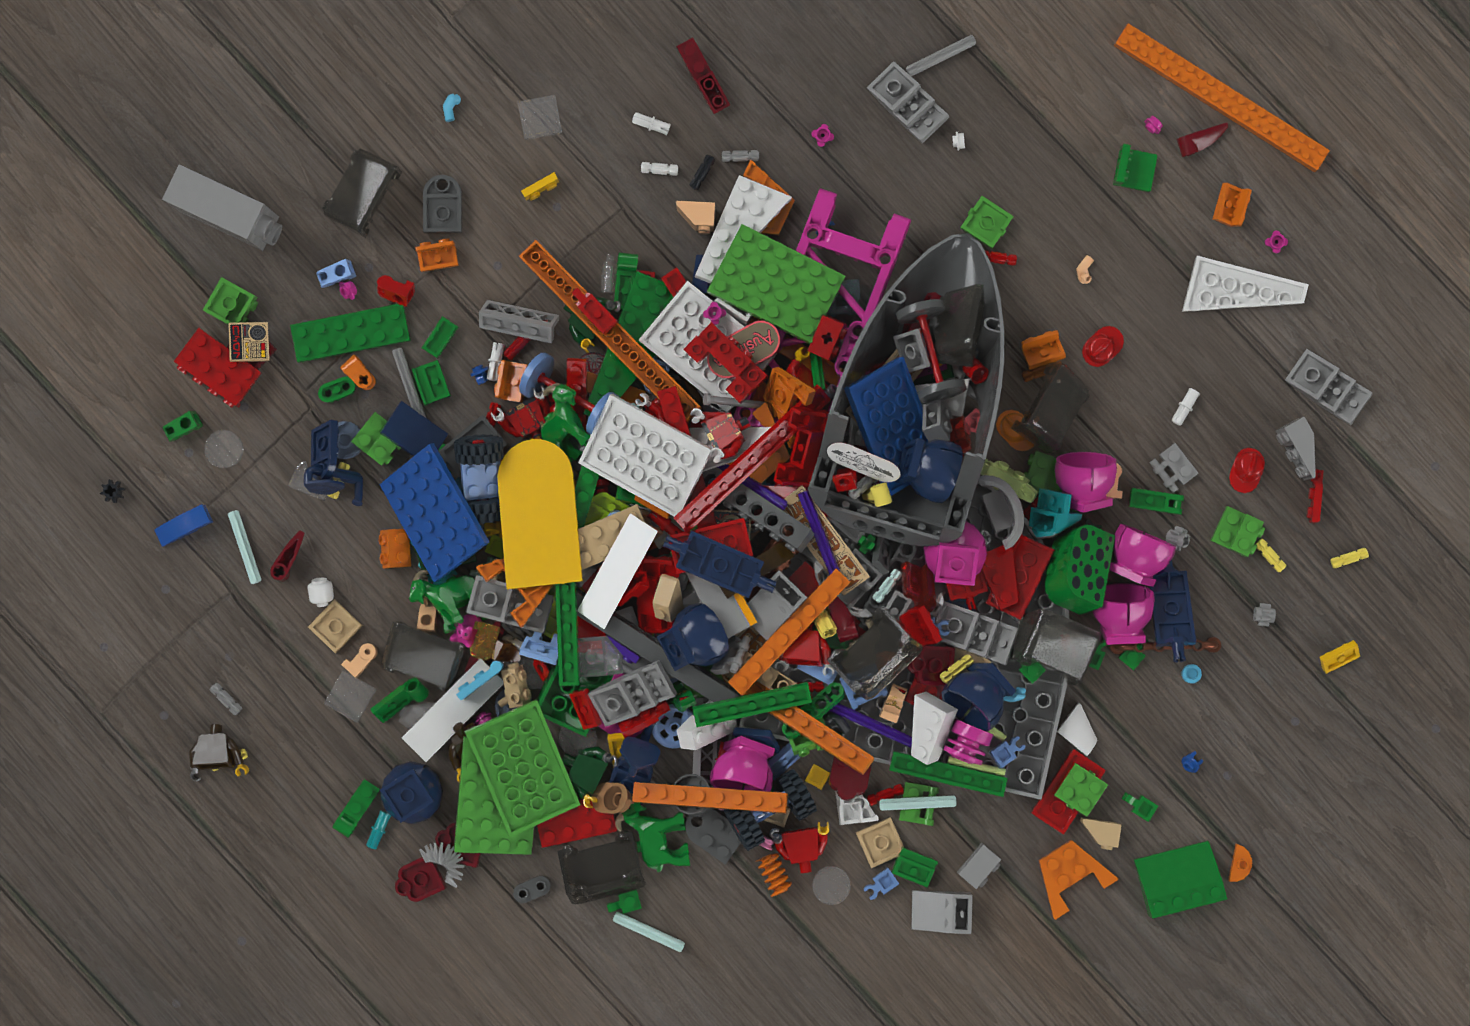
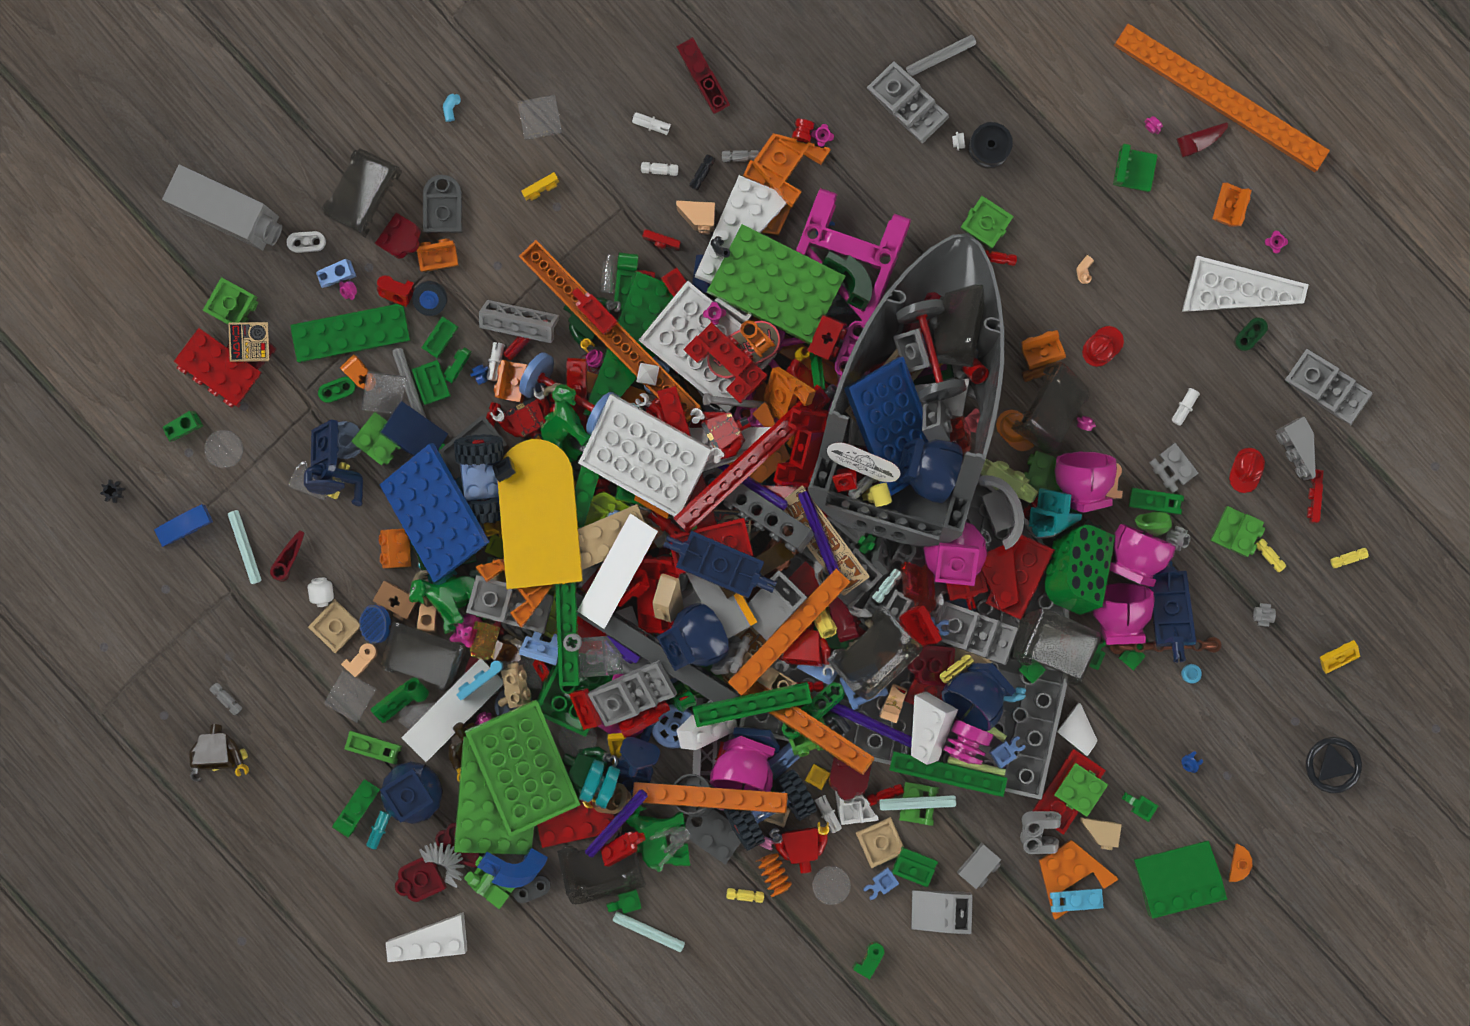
none -> white plate [287,231,326,253]
none -> bright green plate [344,730,402,765]
none -> tile [359,605,391,643]
none -> clear tile [361,372,406,414]
none -> medium nougat brick [373,581,418,621]
none -> dark red plate [374,212,421,259]
none -> white wedge [386,912,468,962]
none -> black wheel [412,281,447,316]
none -> green plate [444,347,472,384]
none -> bright green hips [464,856,515,909]
none -> blue arch [478,848,548,888]
none -> black plate [492,456,516,482]
none -> light grey bush [563,633,582,652]
none -> teal wheel [579,759,620,809]
none -> dark purple axle [585,789,648,858]
none -> dark pink plate [586,349,604,368]
none -> red hinge [600,832,646,867]
none -> white slope [637,363,659,385]
none -> red plate [642,229,681,251]
none -> clear plant [650,827,690,867]
none -> black arm [711,236,730,258]
none -> light yellow axle [726,888,764,903]
none -> orange piece [740,321,775,358]
none -> orange wing [753,133,831,207]
none -> red wheel [792,118,815,143]
none -> white axle [814,795,842,833]
none -> dark green arch [822,251,872,311]
none -> green leg [852,942,884,980]
none -> black wheel [968,122,1013,168]
none -> light grey piece [1020,811,1061,854]
none -> medium azure plate [1050,888,1104,912]
none -> dark pink plate [1077,416,1096,431]
none -> bright green hat [1135,511,1172,536]
none -> dark green plate [1234,317,1268,351]
none -> black piece [1306,737,1362,793]

